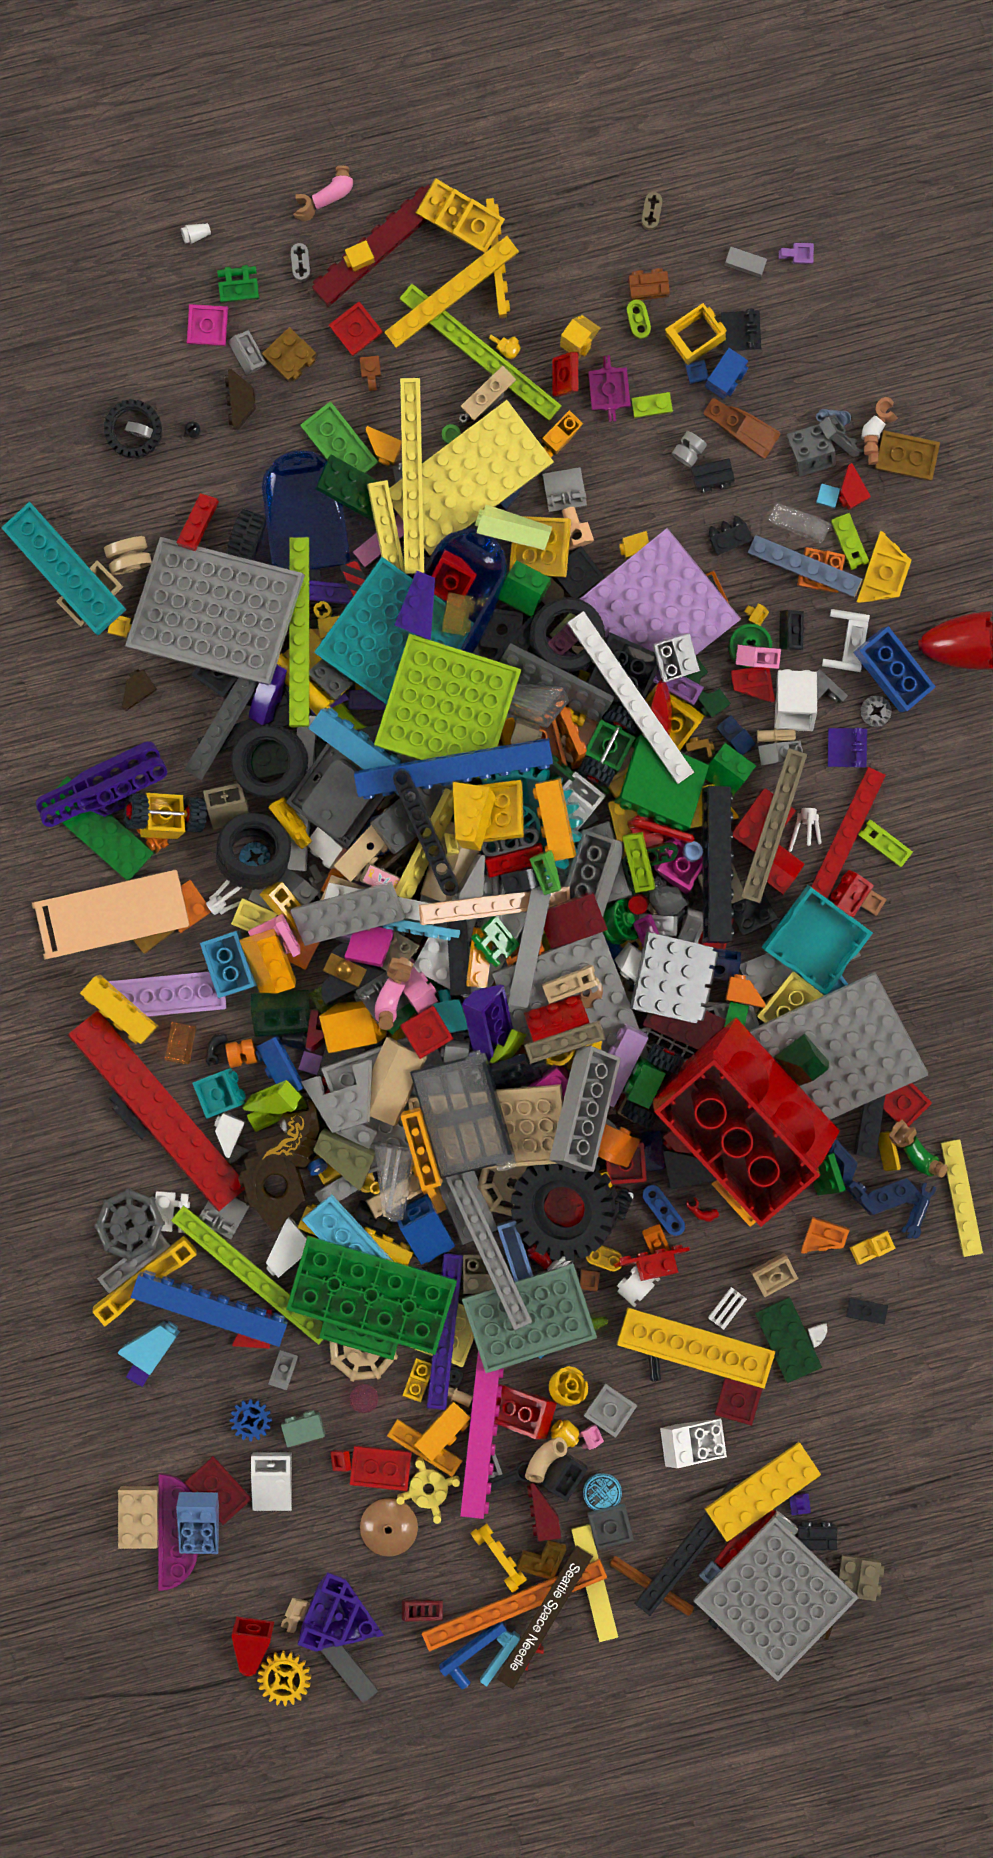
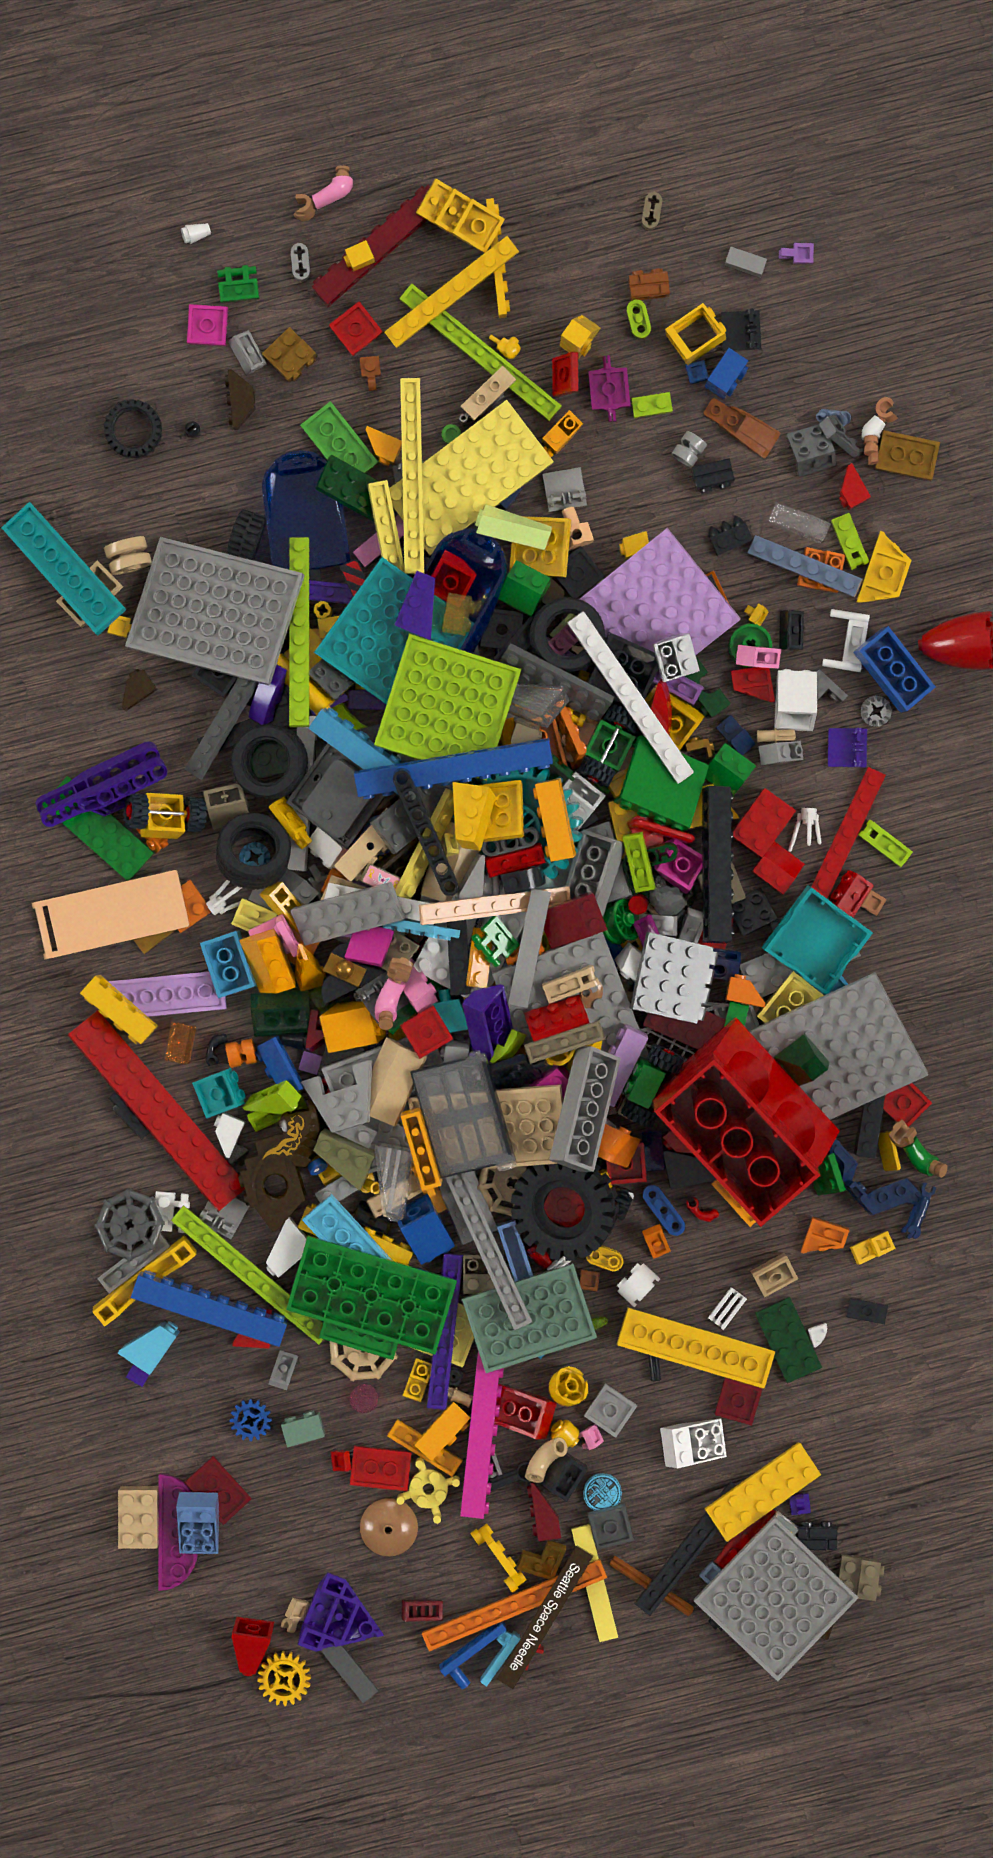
light grey beam [125,421,153,439] -> none
red plate [176,493,219,551] -> none
white slope [251,1452,292,1511] -> none
bright green slope [529,850,561,895] -> none
red bracket [614,1245,690,1281] -> none
light blue tile [682,841,703,862] -> none
dark tan plate [741,749,807,903] -> none
medium azure tile [816,484,840,508] -> none
light yellow plate [940,1139,983,1257] -> none
none -> light orange slope [295,944,326,991]

